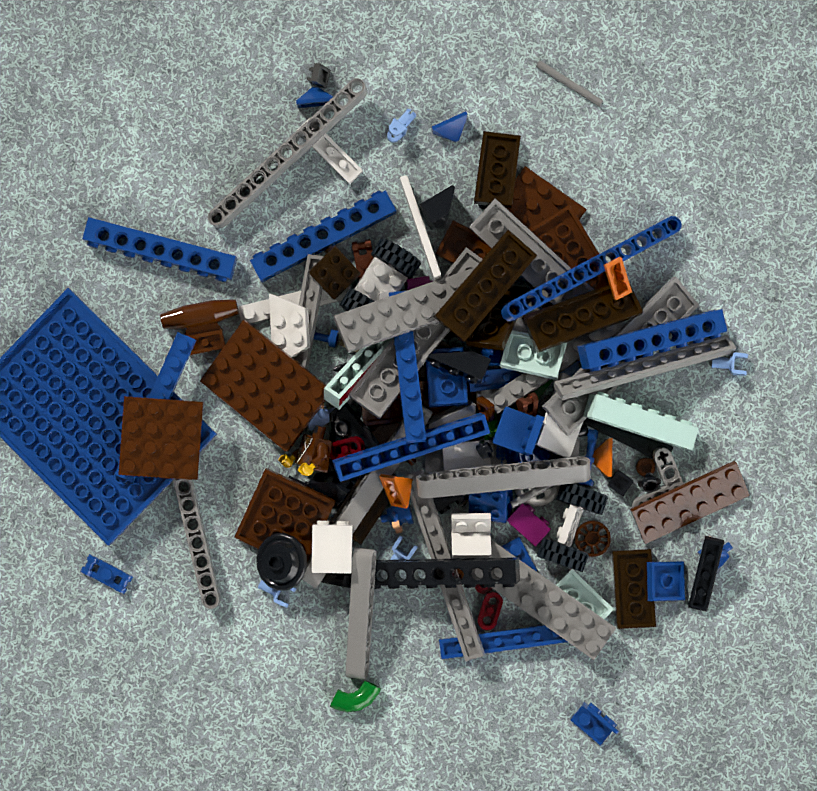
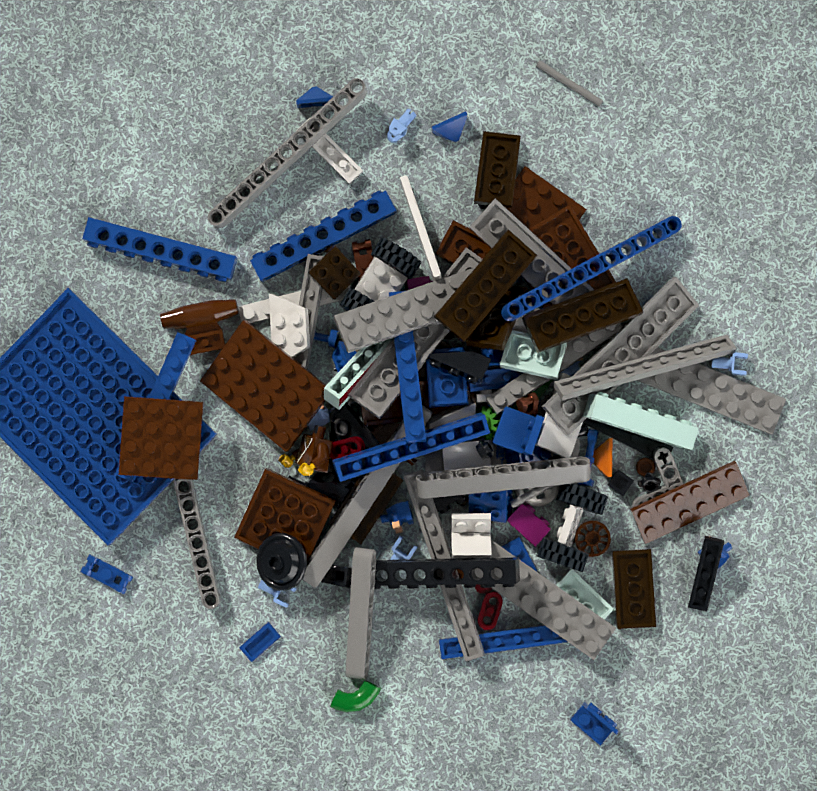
dark grey tile [307,63,331,88] -> none
white brick [312,521,353,573] -> none
orange slope [379,474,413,509] -> none
black slope [420,185,455,230] -> none
reddish brown tile [476,395,495,422] -> none
blue brick [577,309,727,372] -> none
orange slope [604,257,632,300] -> none
blue tile [647,561,685,601] -> none
none -> blue tile [239,622,281,662]
none -> blue slope [332,341,357,372]
none -> light grey plate [636,347,786,435]

